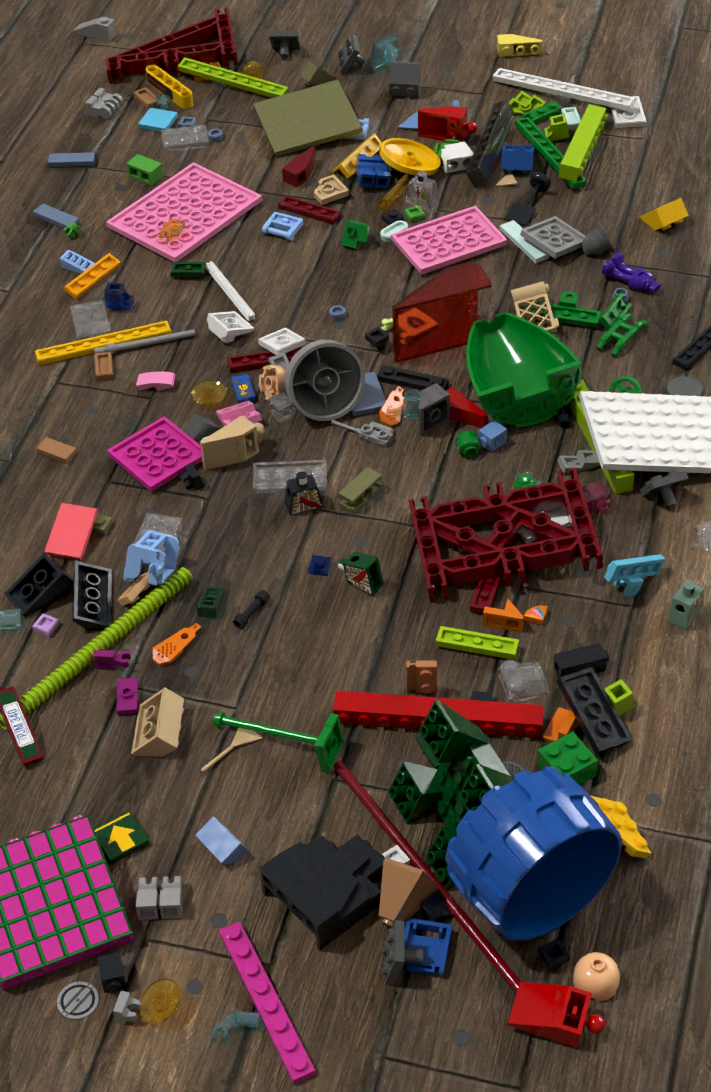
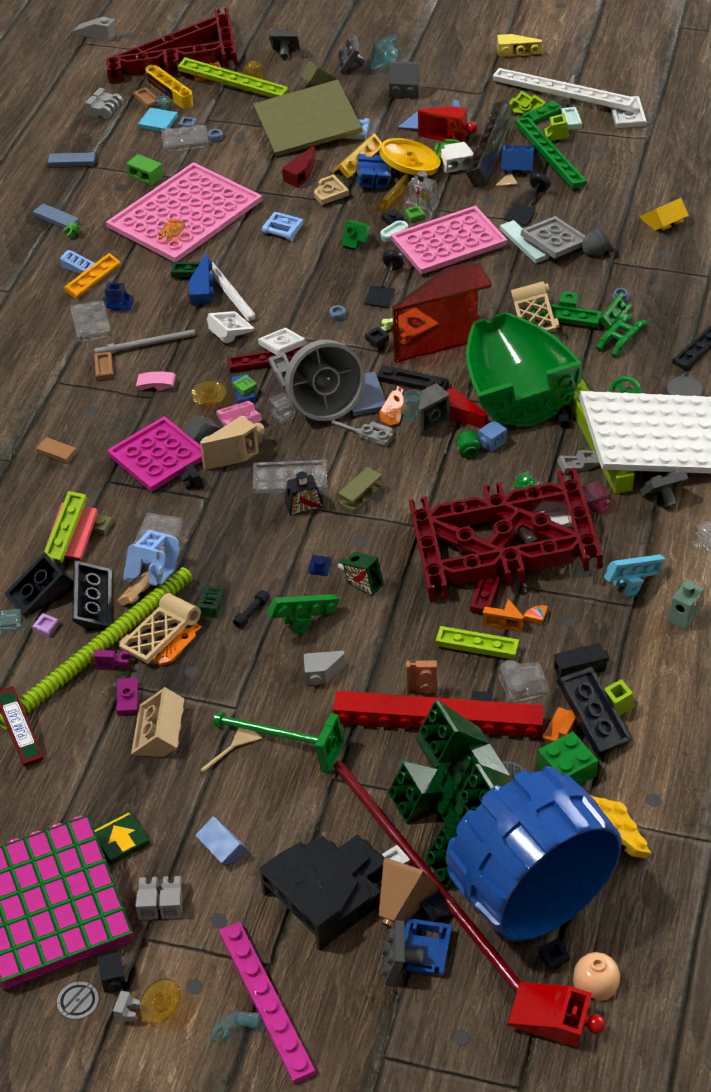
yellow tile [35,321,172,366] -> none
light nougat cylinder [259,365,287,401] -> none
dark red tile [278,196,341,225] -> none
lime brick [558,104,608,182] -> none
dark purple piece [602,252,661,293] -> none
none -> lime plate [44,491,88,563]
none -> tan piece [119,593,201,664]
none -> blue slope [189,253,214,305]
none -> bright green tile [232,375,257,396]
none -> green plate [266,594,340,634]
none -> light grey slope [304,651,345,685]
none -> black piece [364,250,405,308]

